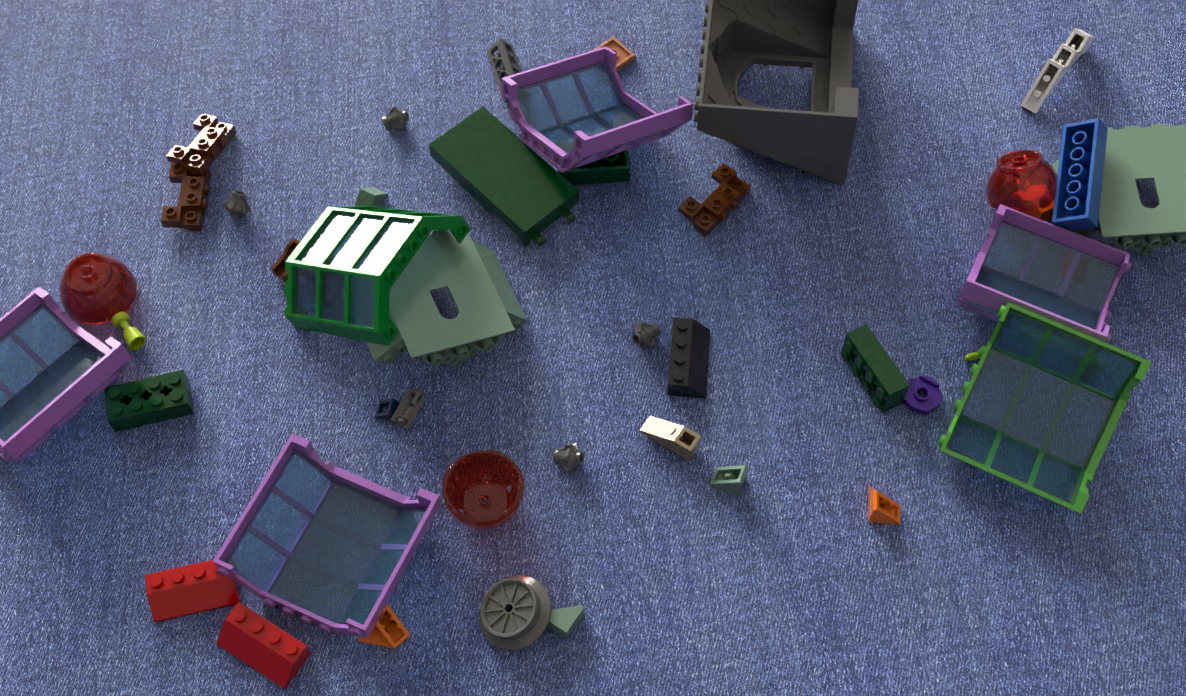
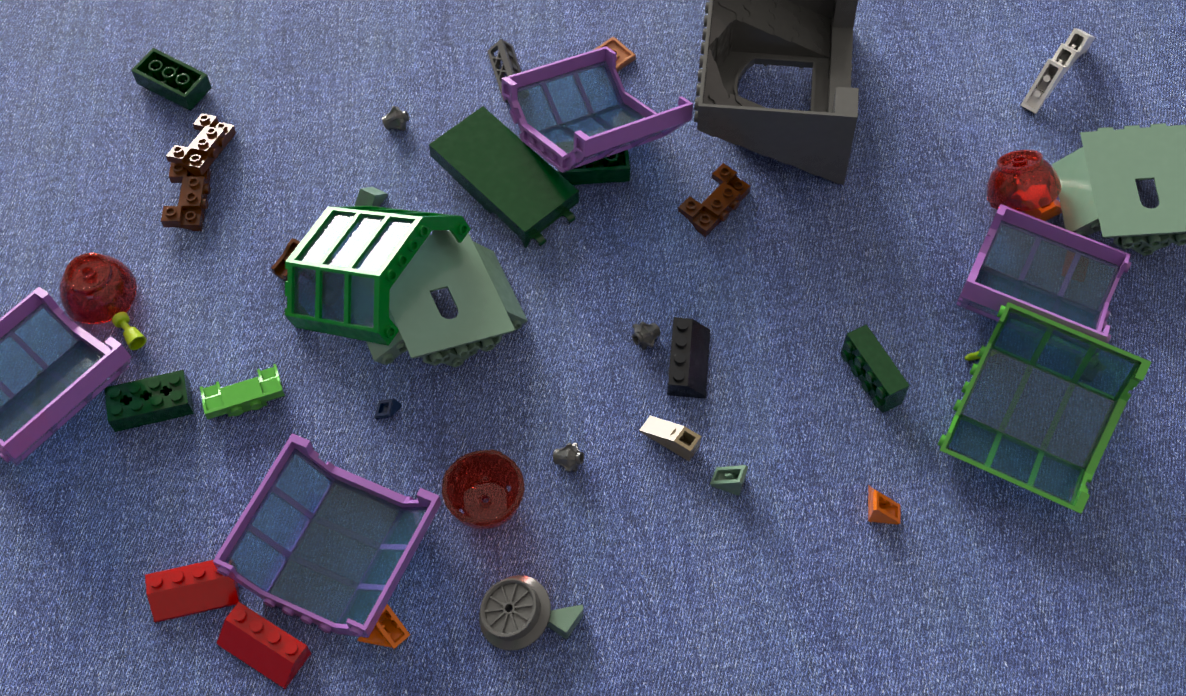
dark grey rock [222,190,251,218] -> none
dark grey hinge [390,388,425,430] -> none
dark purple plate [903,376,942,415] -> none
blue brick [1052,118,1108,231] -> none
none -> dark green brick [131,48,212,111]
none -> bright green bracket [200,364,285,419]

